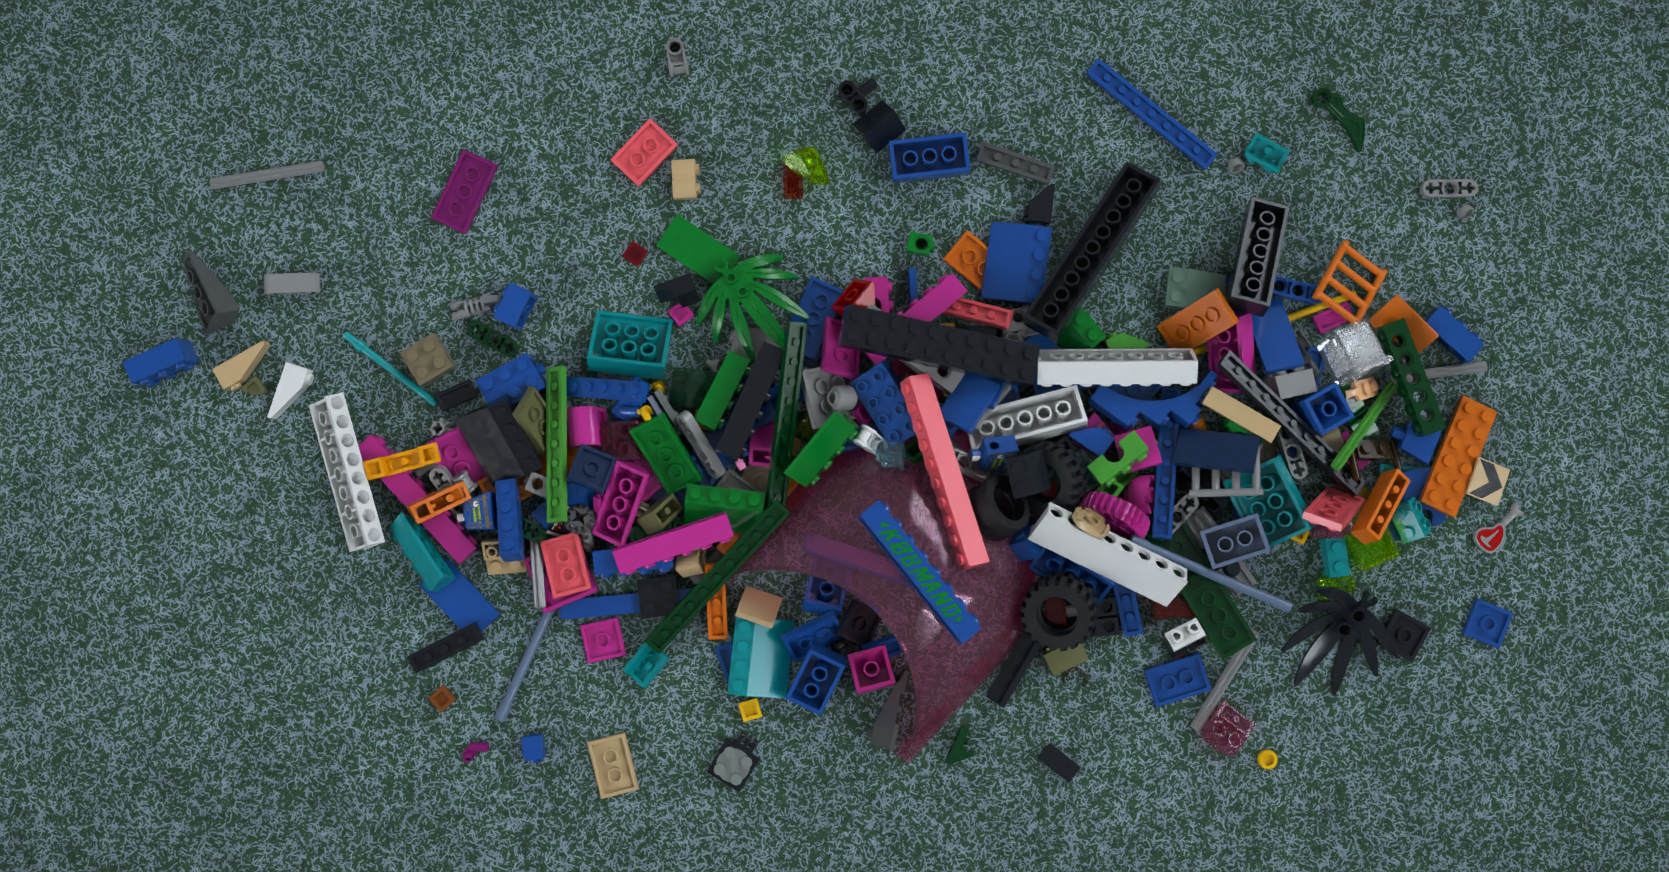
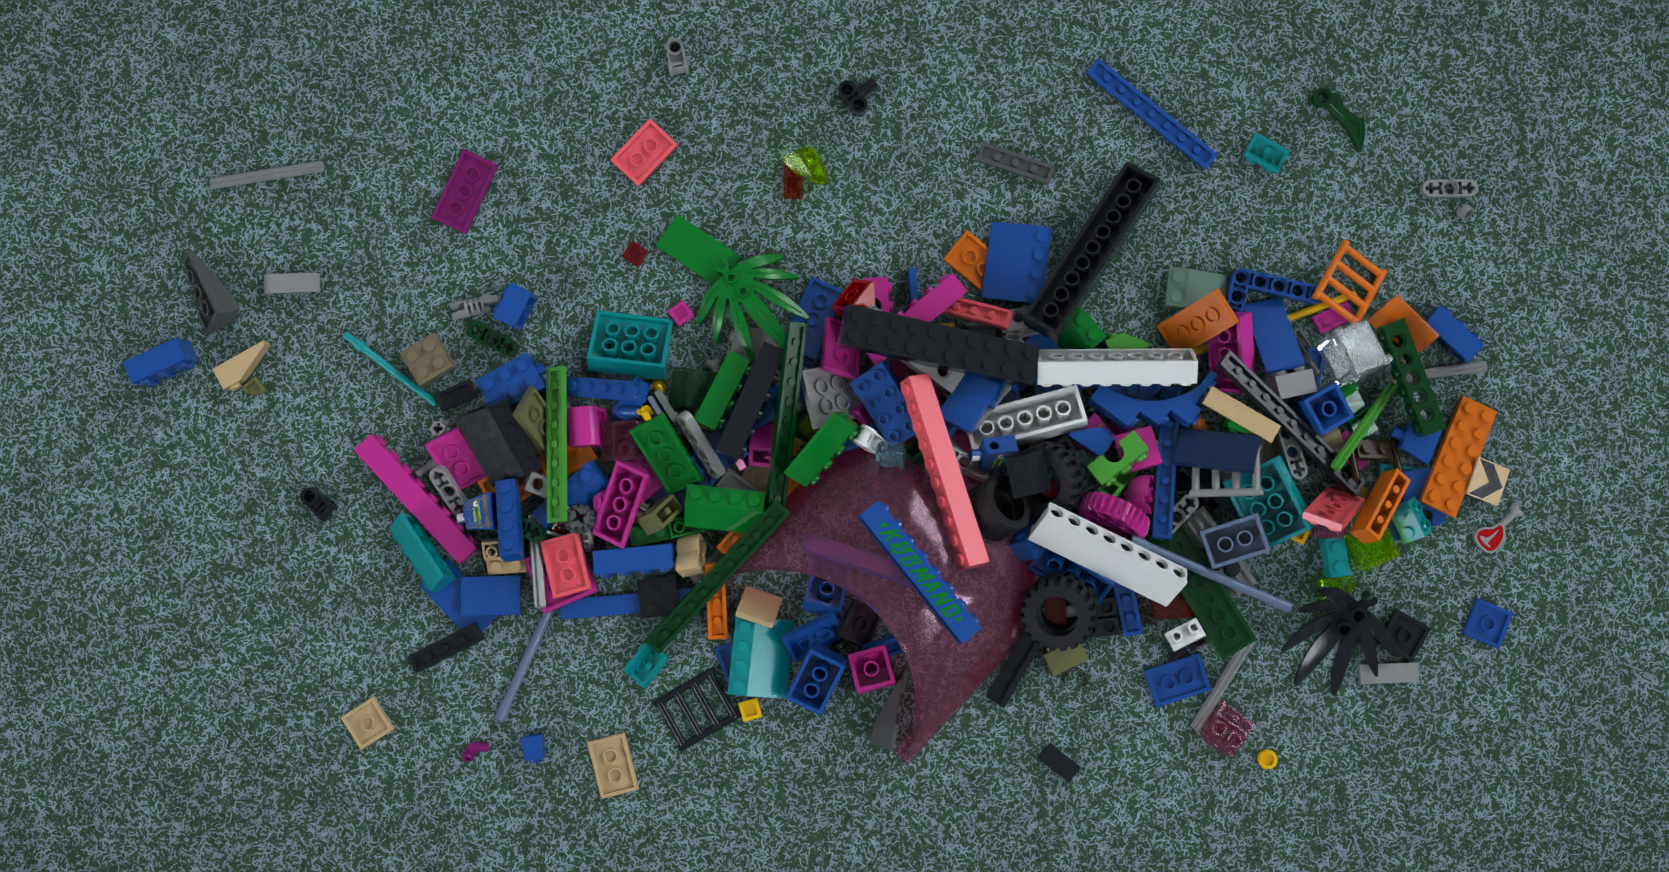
white slope [267,362,314,419] -> none
white tile [309,392,385,552] -> none
light orange slope [363,442,441,481] -> none
orange slope [406,481,472,524] -> none
dark orange plate [428,685,457,713] -> none
light grey bush [452,469,478,493] -> none
dark blue tile [566,444,617,495] -> none
dark pink tile [580,617,627,663] -> none
dark pink brick [612,511,734,575] -> none
black arch [654,273,700,308] -> none
tan brick [671,159,701,200] -> none
piece [707,732,760,792] -> none
light grey head [827,385,858,411] -> none
black slope [852,100,906,154] -> none
blue brick [888,132,971,184] -> none
green brick [906,231,936,257] -> none
dark green slope [945,725,975,765] -> none
black slope [1023,184,1055,225] -> none
tan tile [1072,507,1110,538] -> none
black brick [1226,197,1290,317] -> none
light grey hinge [1228,157,1245,174] -> none
light nougat hinge [1345,376,1379,402] -> none
none -> black piece [300,487,339,522]
none -> tan tile [340,696,395,750]
none -> blue tile [461,576,521,616]
none -> black bar [652,667,742,752]
none -> light grey tile [1358,662,1419,684]

